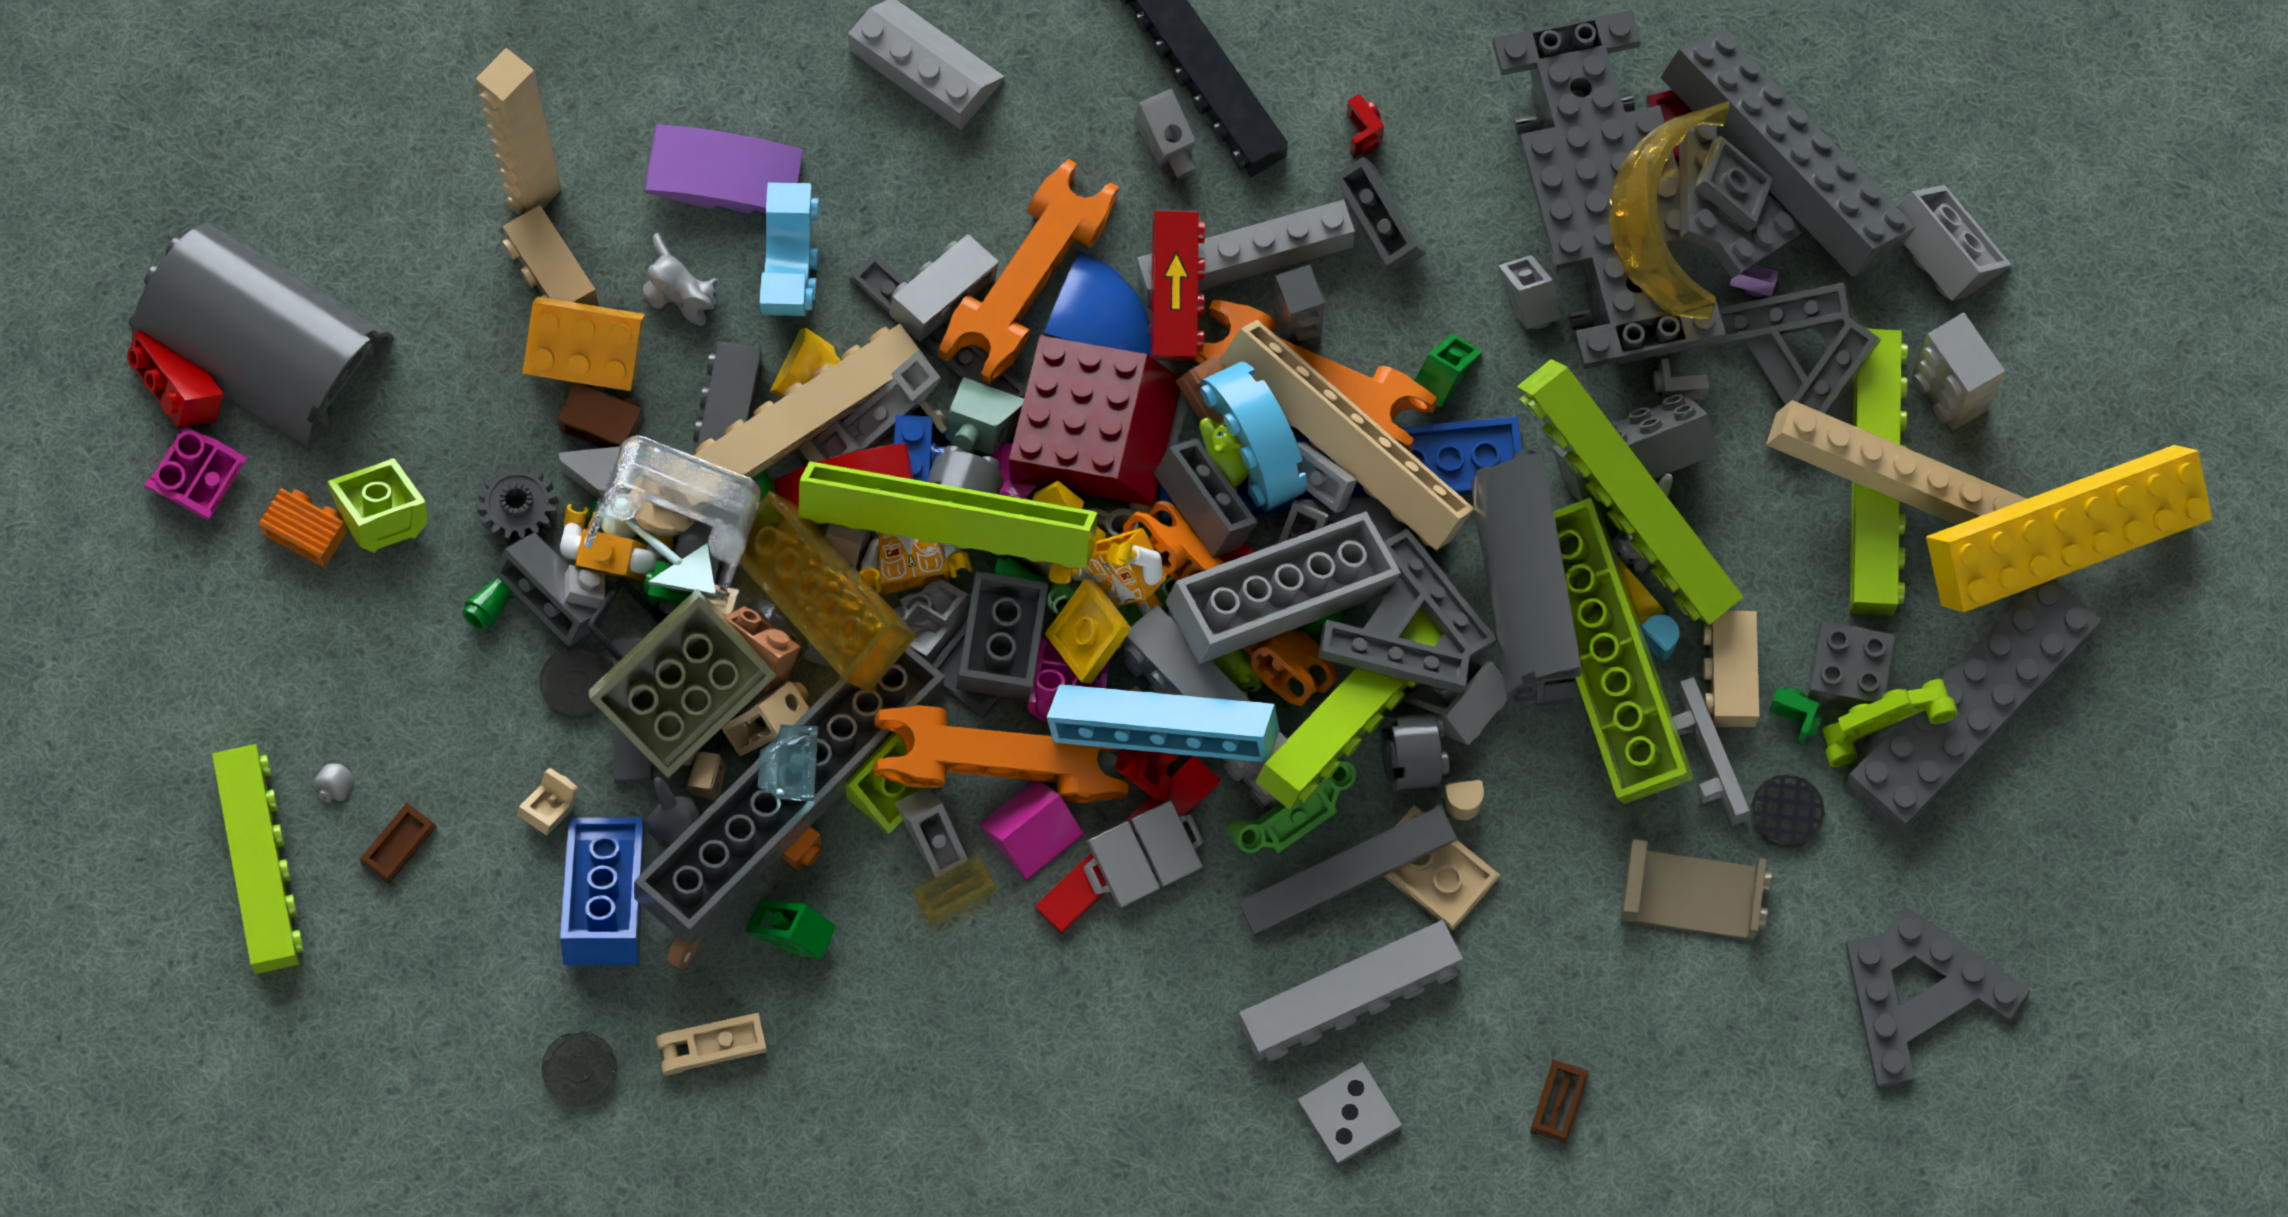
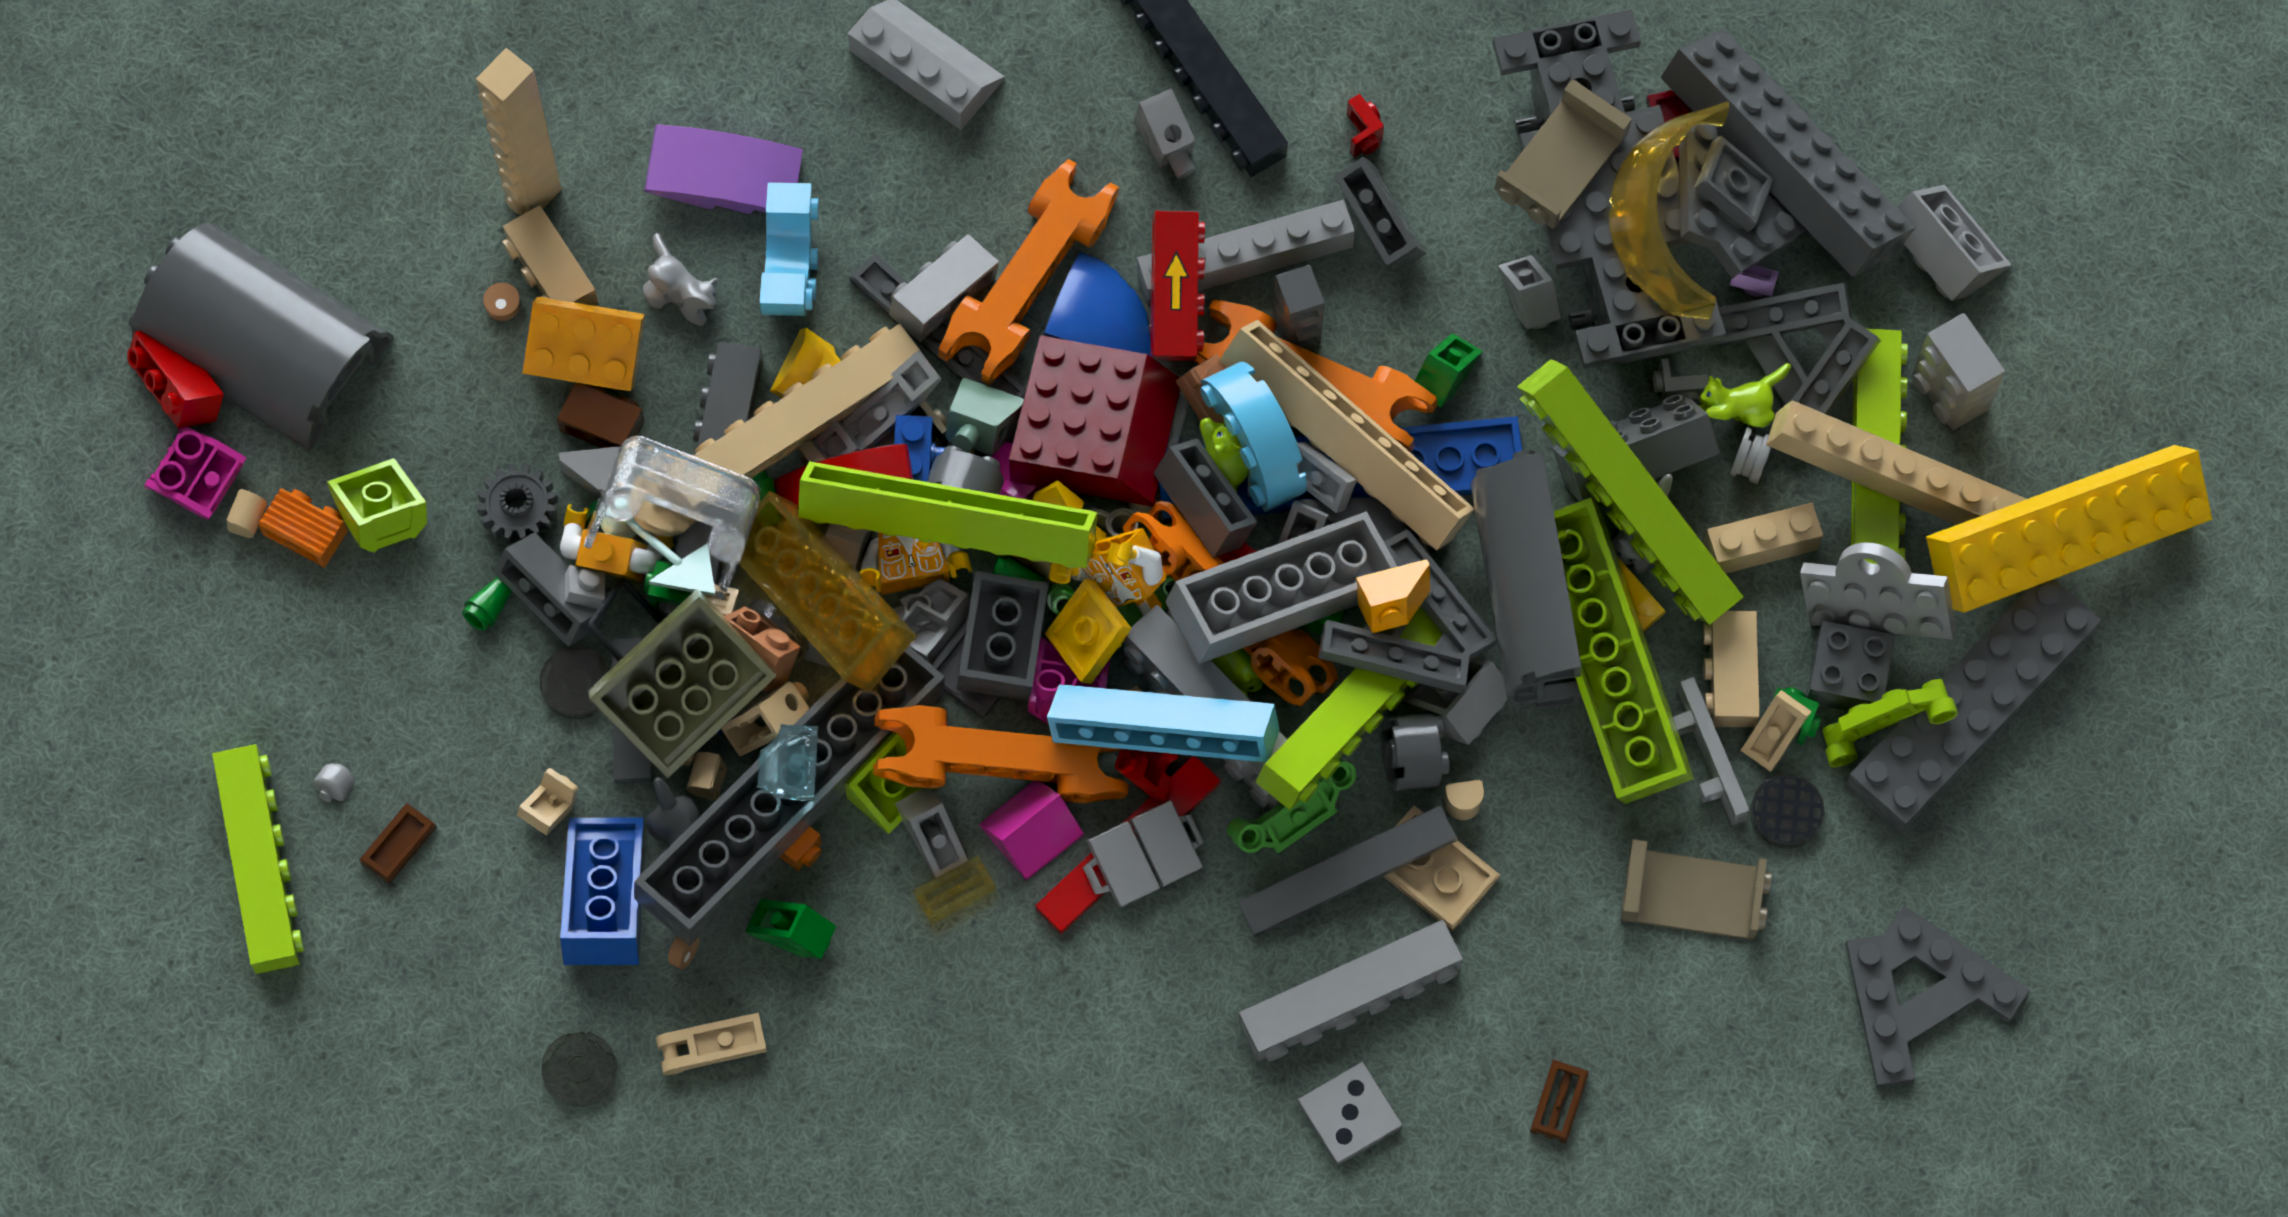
medium azure brick [1641,614,1679,662] -> none
none -> tan brick [227,489,267,538]
none -> medium nougat tile [483,283,521,321]
none -> light orange slope [1356,559,1430,633]
none -> dark tan panel [1494,79,1632,230]
none -> lime animal [1699,363,1791,428]
none -> tan brick [1703,502,1823,573]
none -> light grey wheel [1730,427,1771,484]
none -> tan plate [1740,690,1812,772]
none -> light grey plate [1800,543,1956,640]

